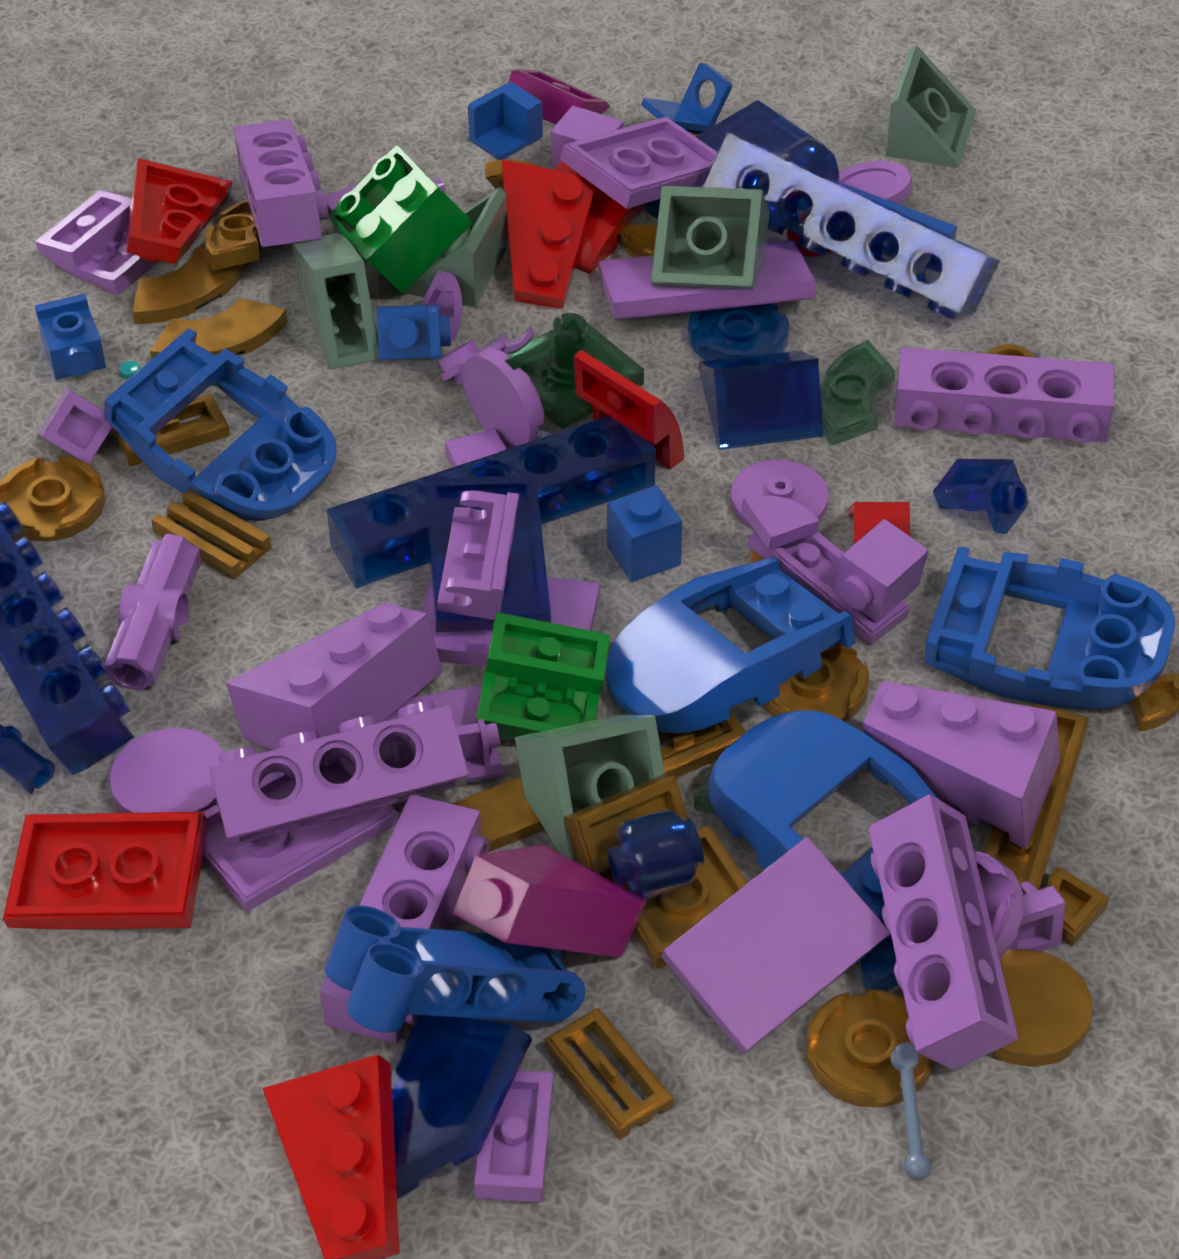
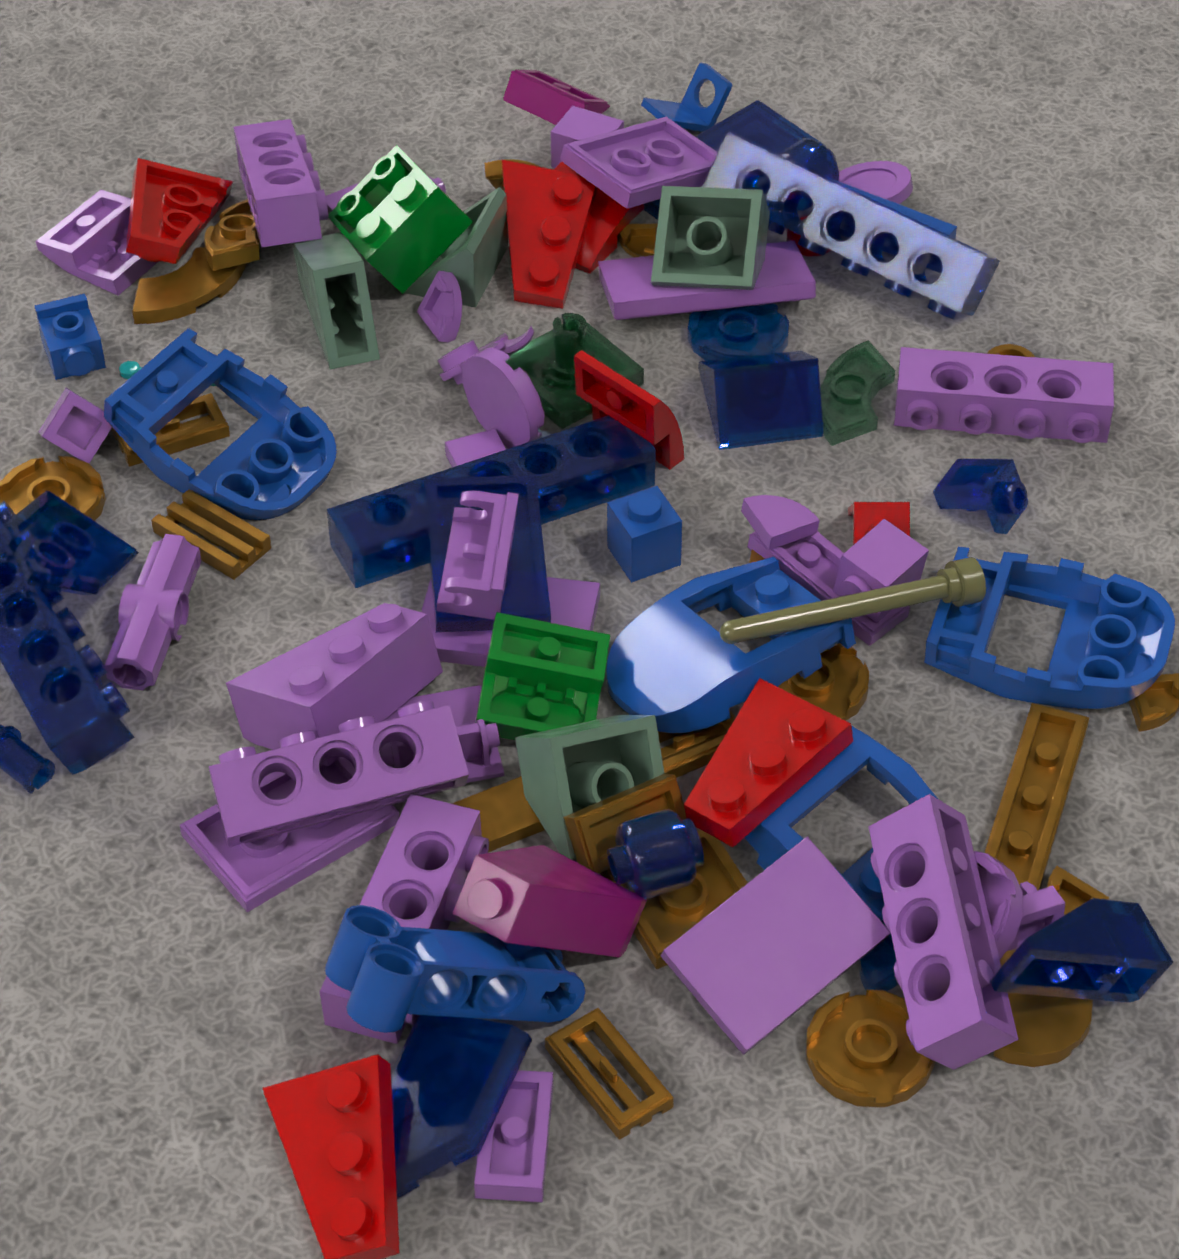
red tile [3,812,208,930] -> none
medium lavender tile [109,727,225,813] -> none
pearl gold tile [150,298,288,360] -> none
blue bracket [377,304,451,360] -> none
blue panel [468,81,543,160] -> none
medium lavender piece [731,459,829,528] -> none
medium lavender wedge [863,681,1060,849] -> none
sand green slope [886,45,976,168] -> none
sand blue hinge [891,1042,931,1180] -> none
none -> clear blue tile [1,490,139,595]
none -> red wing [684,678,853,847]
none -> olive piece [719,557,986,644]
none -> clear blue slope [989,898,1173,1003]

